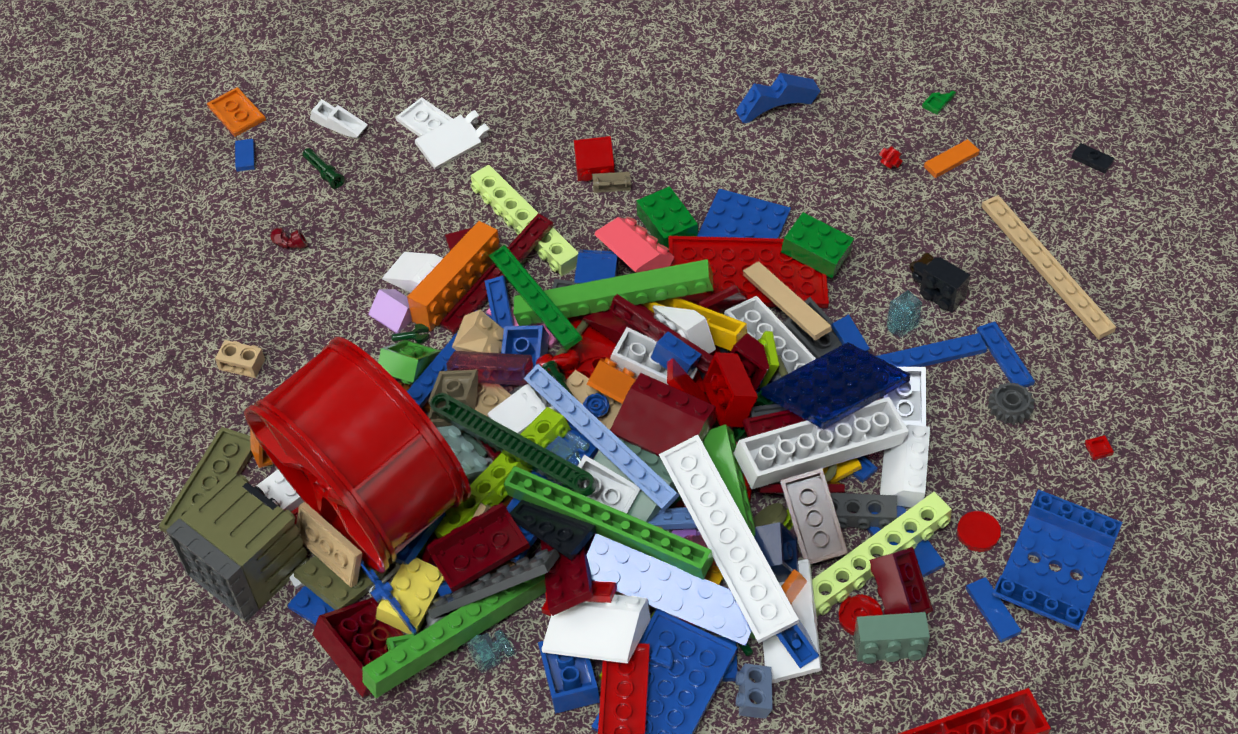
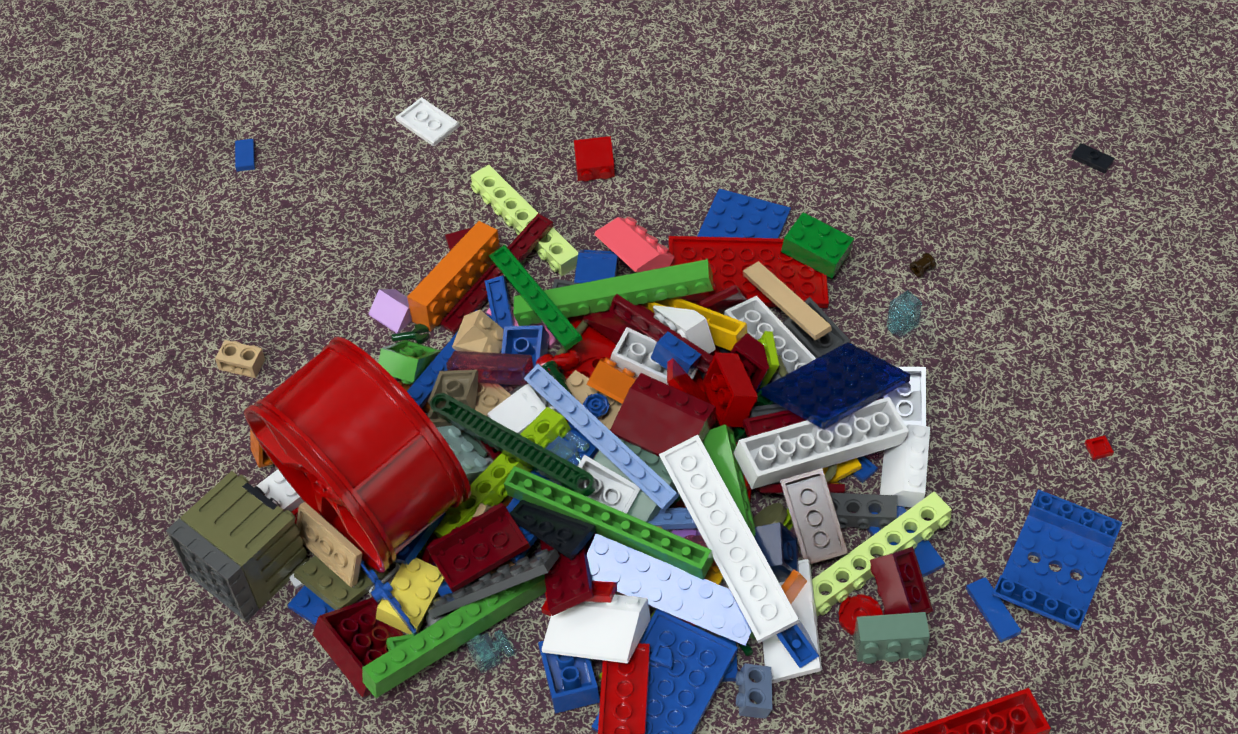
olive plate [158,426,252,533] -> none
orange tile [207,87,266,137] -> none
dark red arm [270,227,308,249] -> none
dark green pin [302,148,345,189] -> none
white slope [310,99,368,138] -> none
white slope [382,252,443,293] -> none
white tile [415,110,489,170] -> none
dark tan hinge [592,172,631,193] -> none
green brick [636,186,698,248] -> none
blue arch [735,73,820,123] -> none
blue plate [826,333,987,387] -> none
blue tile [831,315,870,359] -> none
red gear [879,146,903,169] -> none
black hinge [912,257,970,313] -> none
green tile [922,91,956,115] -> none
orange tile [924,139,980,178] -> none
red tile [956,511,1001,552] -> none
blue tile [976,321,1035,387] -> none
tan plate [982,195,1116,340] -> none
dark grey gear [988,382,1035,425] -> none

